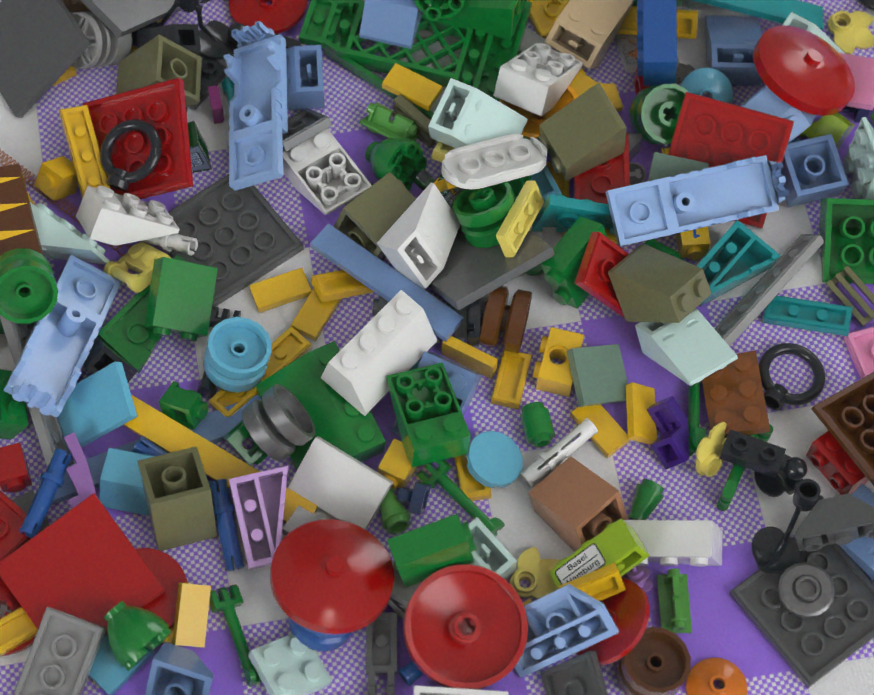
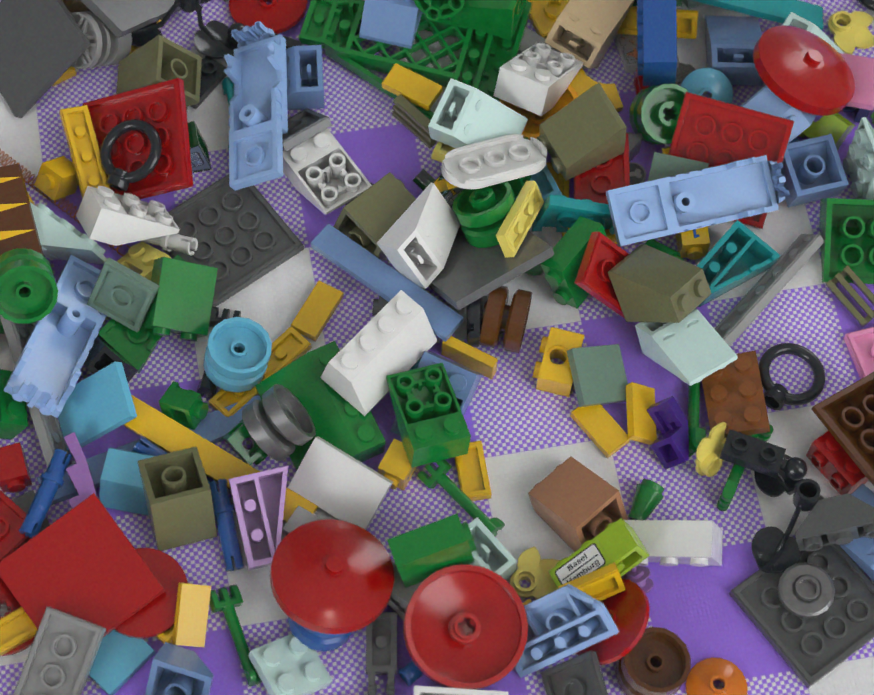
green piece [103,601,171,671] -> none
black slope [135,24,201,54] -> none
magenta tile [208,85,225,124] -> none
yellow tile [249,268,312,313] -> none
yellow tile [311,270,374,303] -> none
bright green hinge [359,102,419,141] -> none
green piece [365,138,427,191] -> none
bright green cone [380,488,411,534] -> none
dark blue tile [397,482,431,515] -> none
medium azure tile [465,431,523,488] -> none
yellow tile [491,350,532,410] -> none
green brick [520,402,555,447] -> none
white pin [520,418,598,488] -> none
bright green hinge [657,569,692,633] -> none
teal tile [763,295,853,336] -> none
none -> sand green tile [87,258,160,332]

